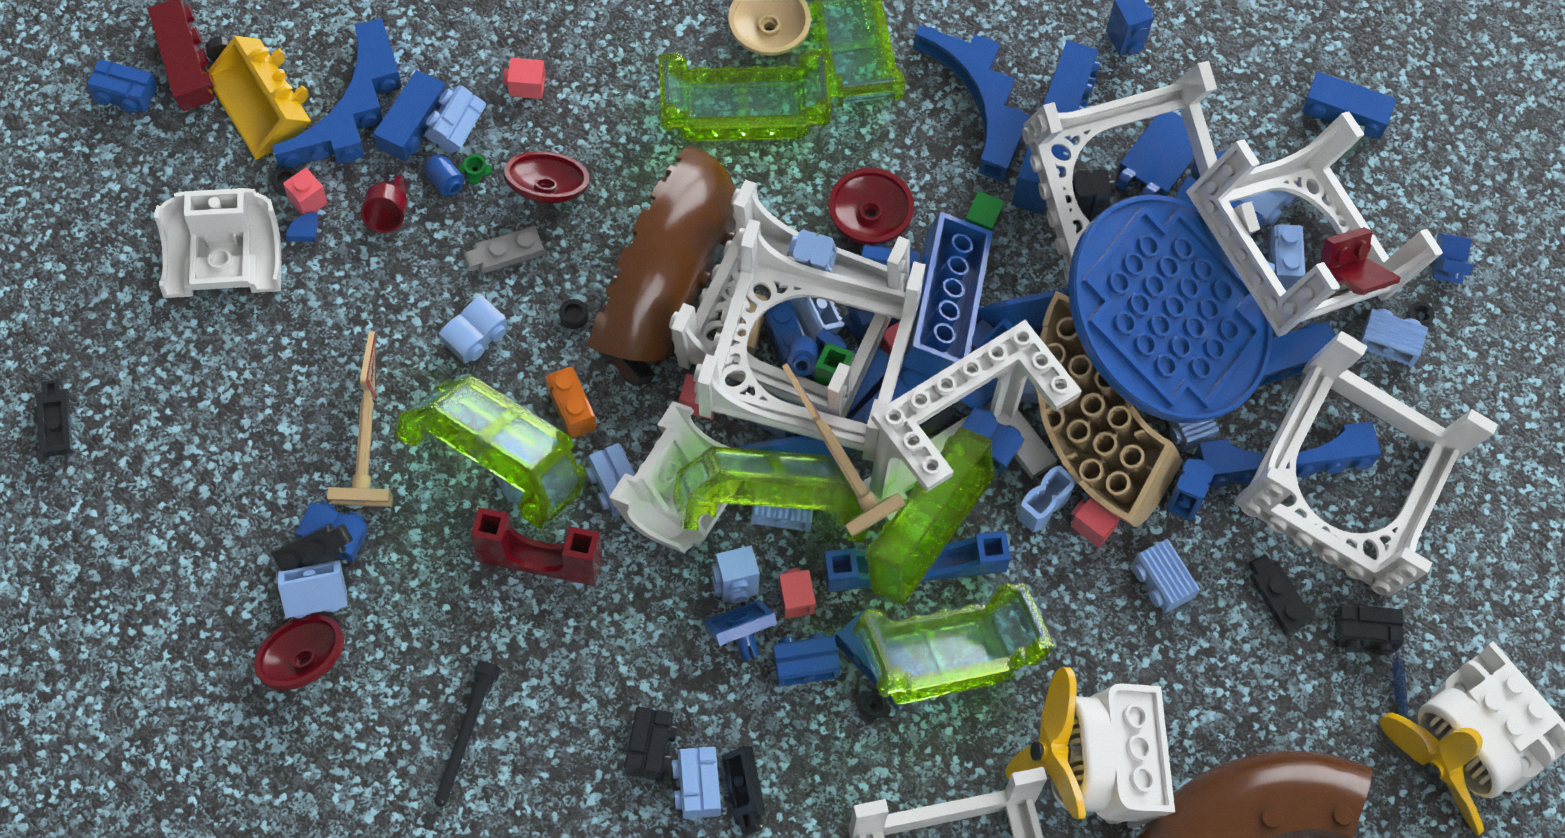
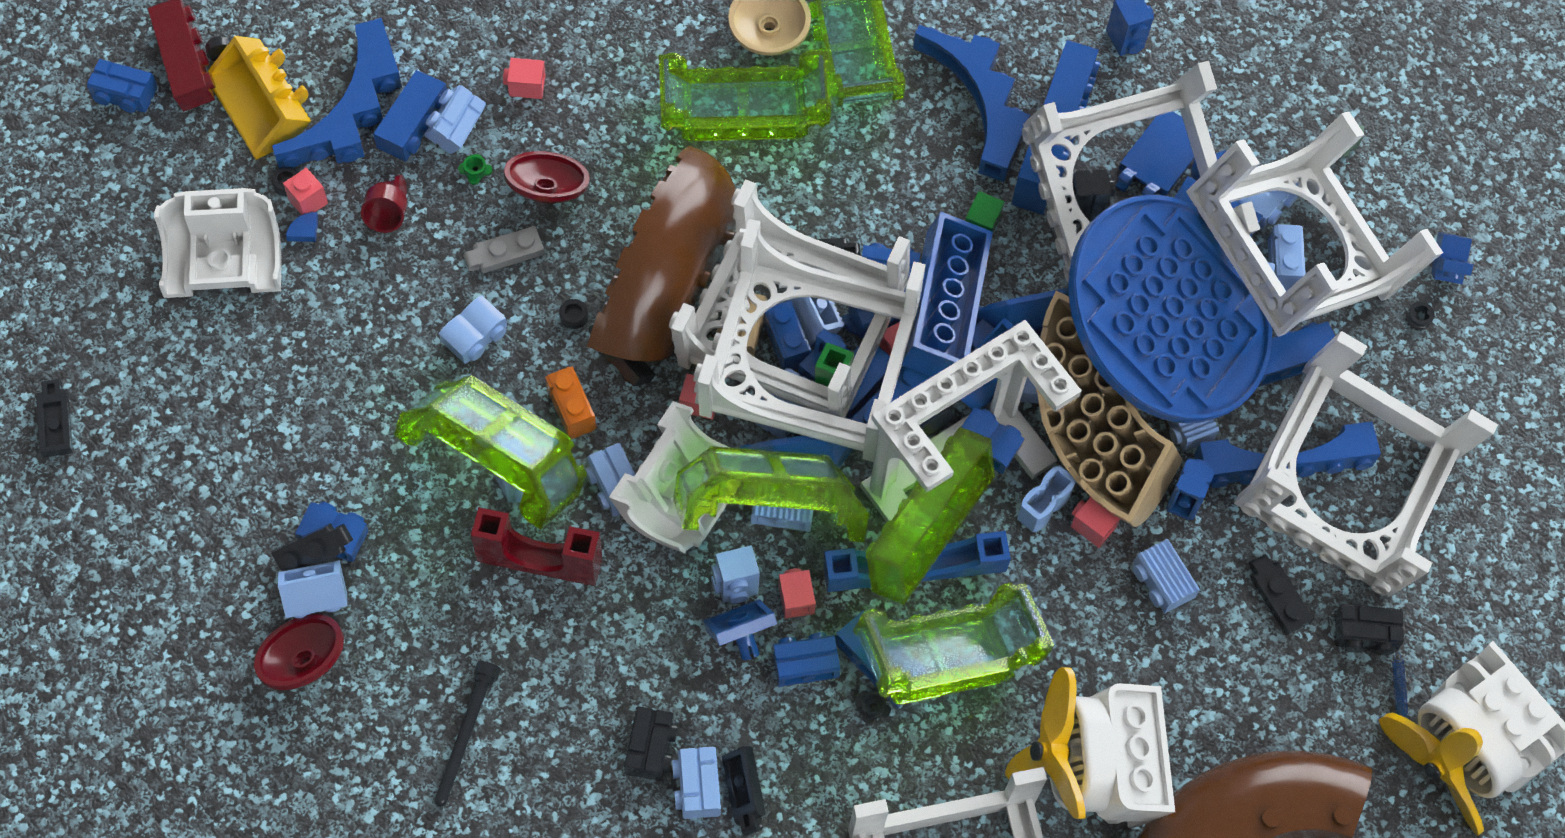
tan piece [327,331,393,507] -> none
blue brick [424,154,464,196] -> none
tan piece [782,363,906,537] -> none
blue brick [787,336,818,376] -> none
light blue brick [789,230,838,272] -> none
dark red dish [828,168,914,245] -> none
blue brick [1302,71,1397,139] -> none
dark red bracket [1319,227,1401,295] -> none
light blue brick [1360,308,1428,367] -> none

